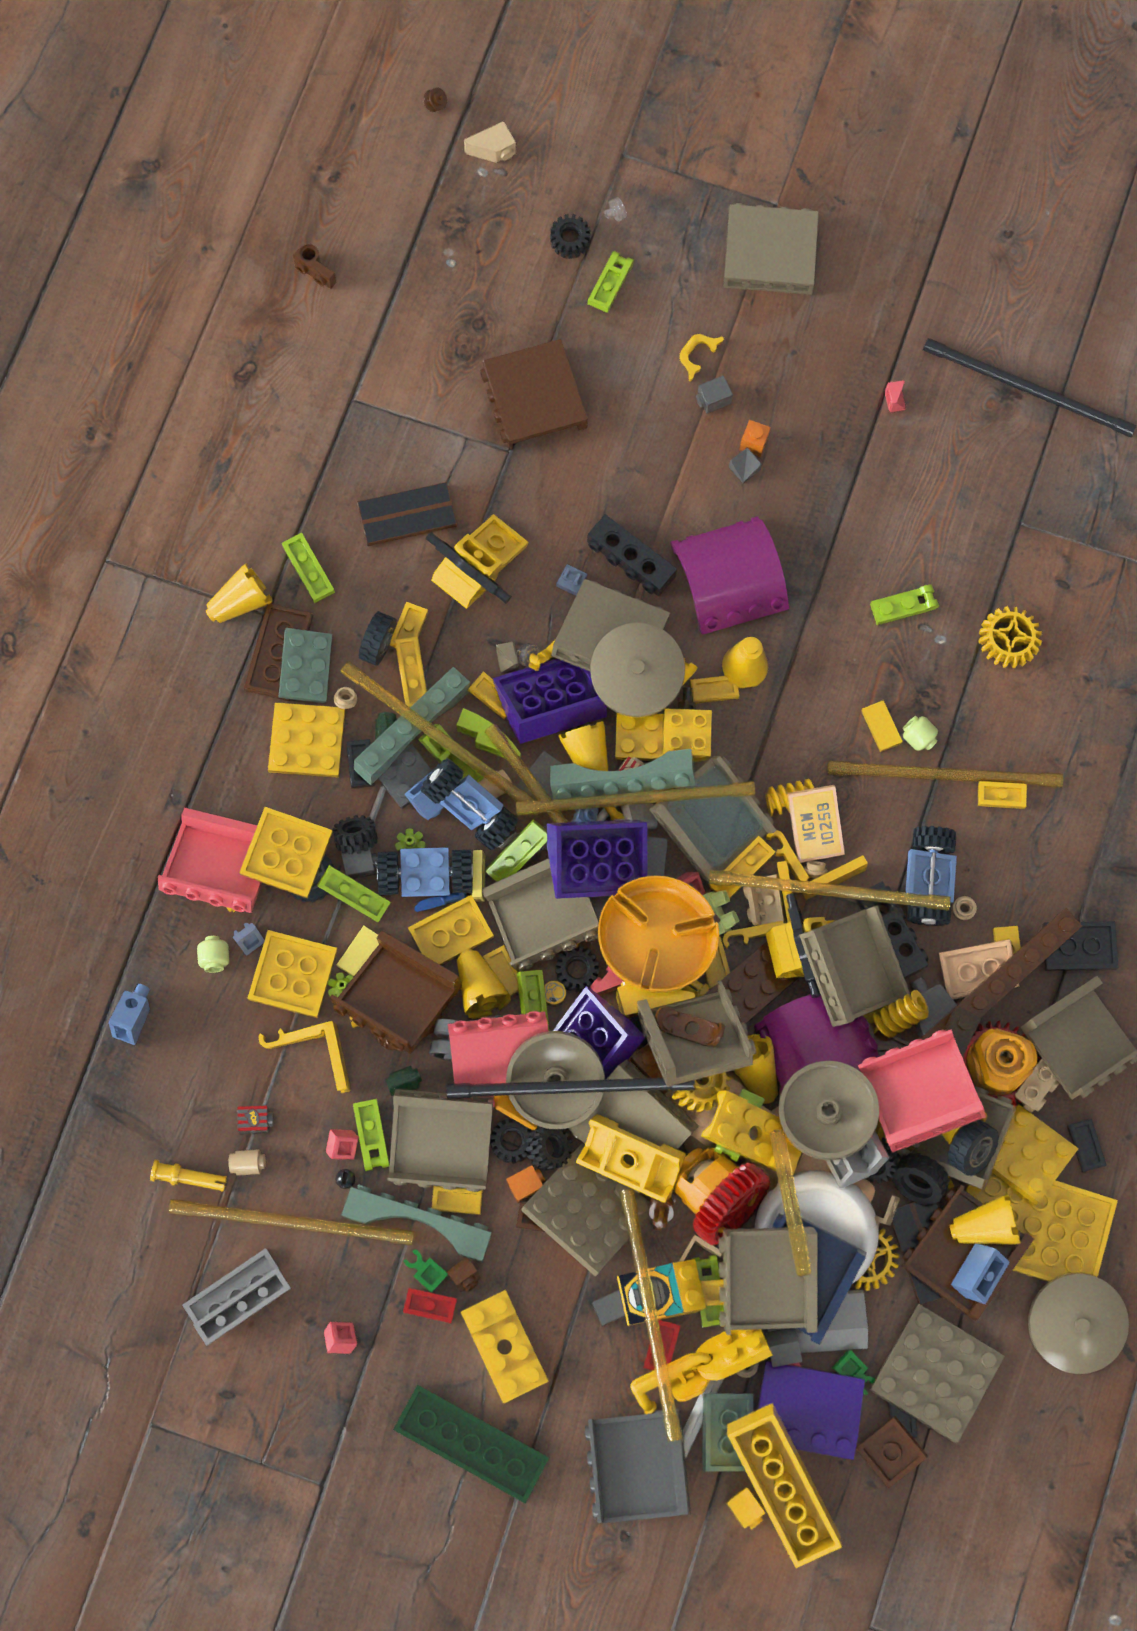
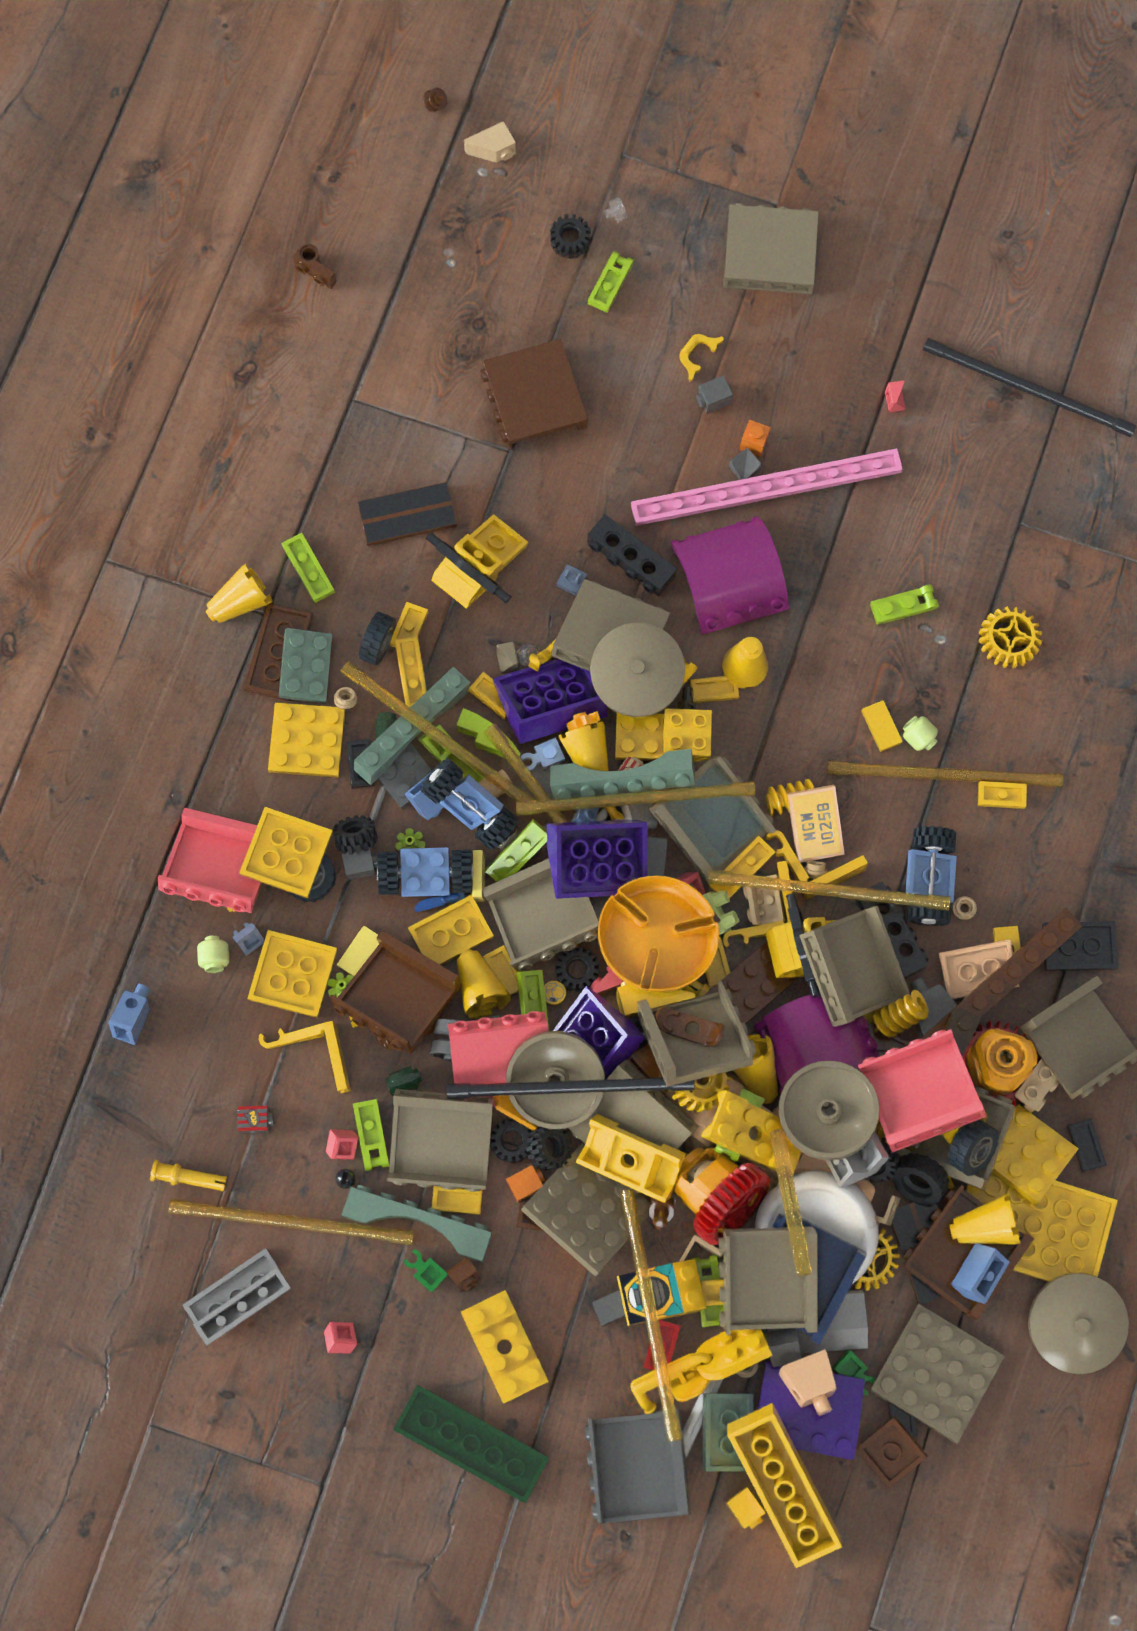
tan brick [229,1150,266,1175] -> none
lime plate [317,865,391,922] -> none
red plate [403,1288,457,1324] -> none
none -> light blue plate [521,738,565,773]
none -> light orange plate [566,711,600,731]
none -> bright pink plate [631,449,903,526]
none -> light nougat torso [779,1350,836,1416]

